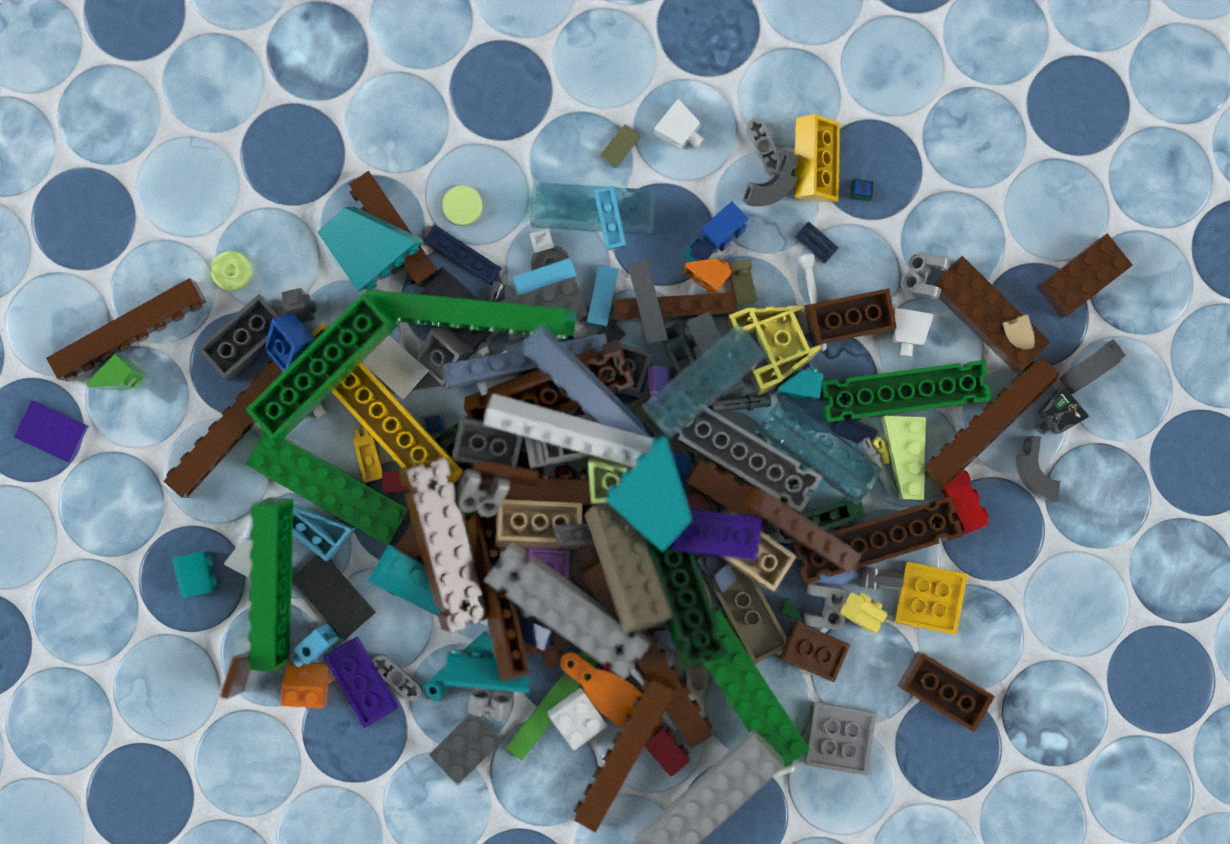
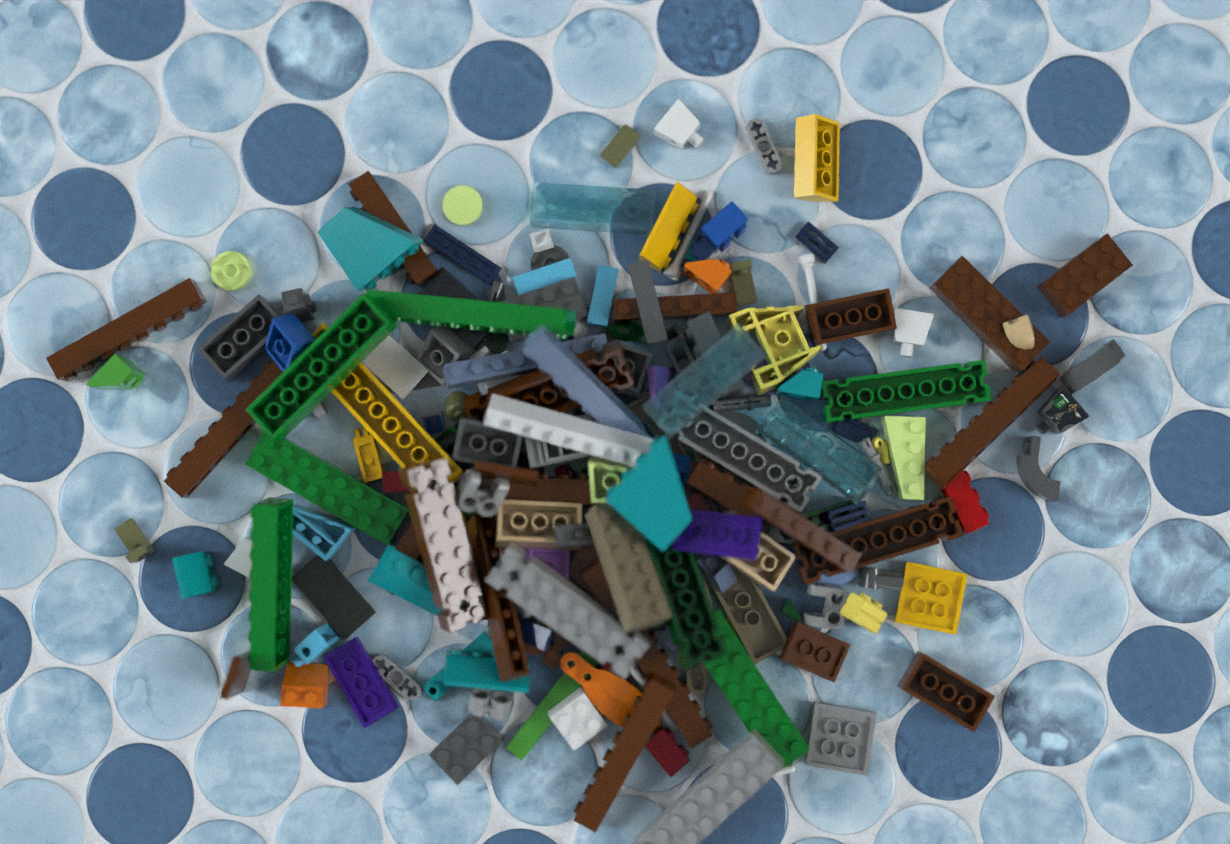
dark purple tile [14,400,89,463] -> none
medium azure tile [593,186,626,251] -> none
dark grey arch [742,150,798,207] -> none
slope [850,179,873,202] -> none
light grey piece [901,252,951,300] -> none
none -> olive bracket [115,518,155,563]
none -> olive head [445,391,469,421]
none -> dark green tile [484,332,509,354]
none -> dark green plate [607,321,647,343]
none -> yellow slope [639,182,699,273]
none -> white piece [663,190,713,281]
none -> dark blue tile [826,501,871,532]

